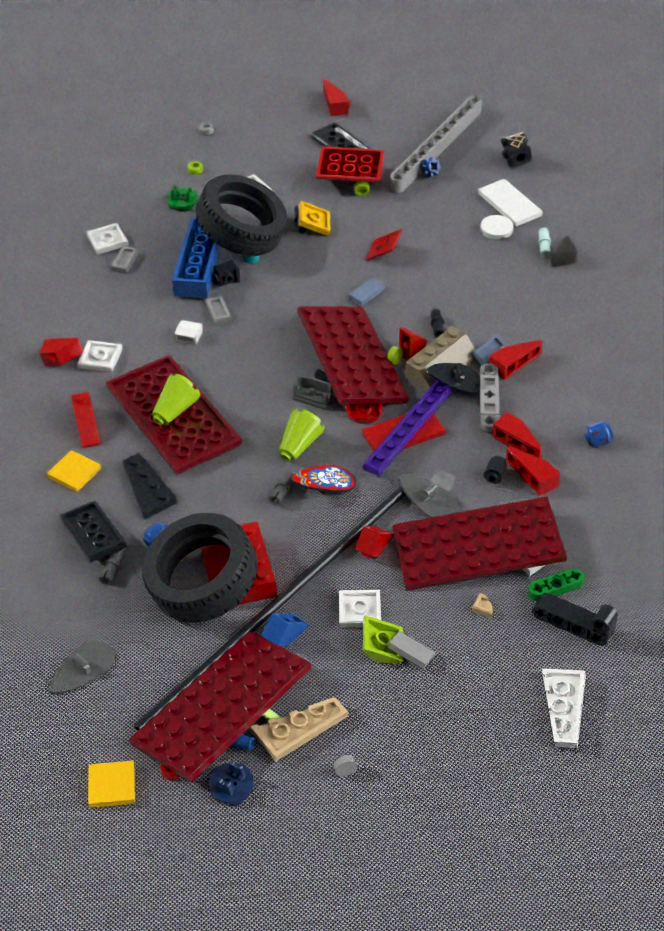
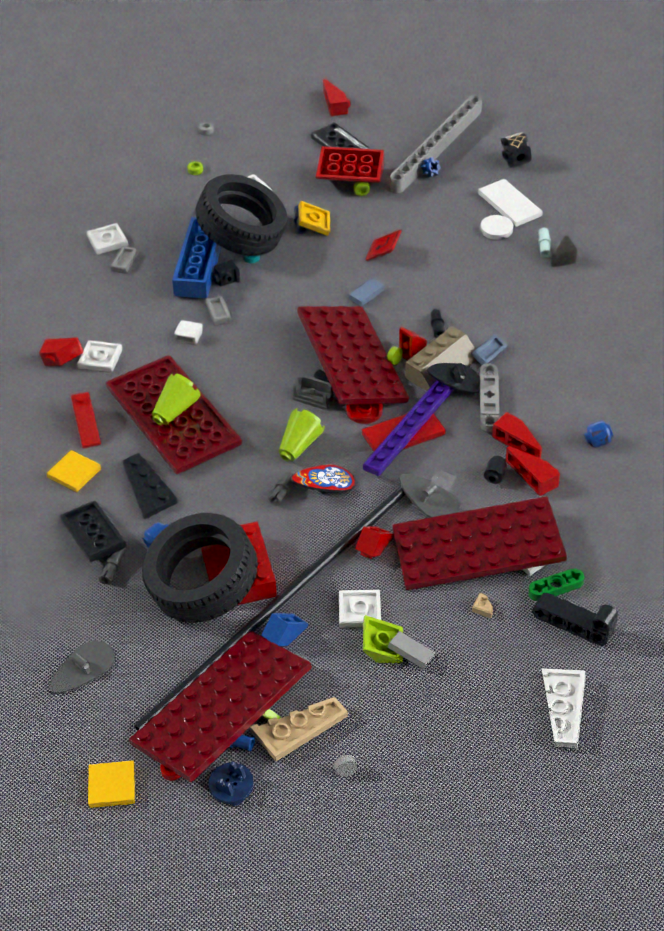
green plate [166,185,198,211] -> none
red slope [489,340,543,380] -> none

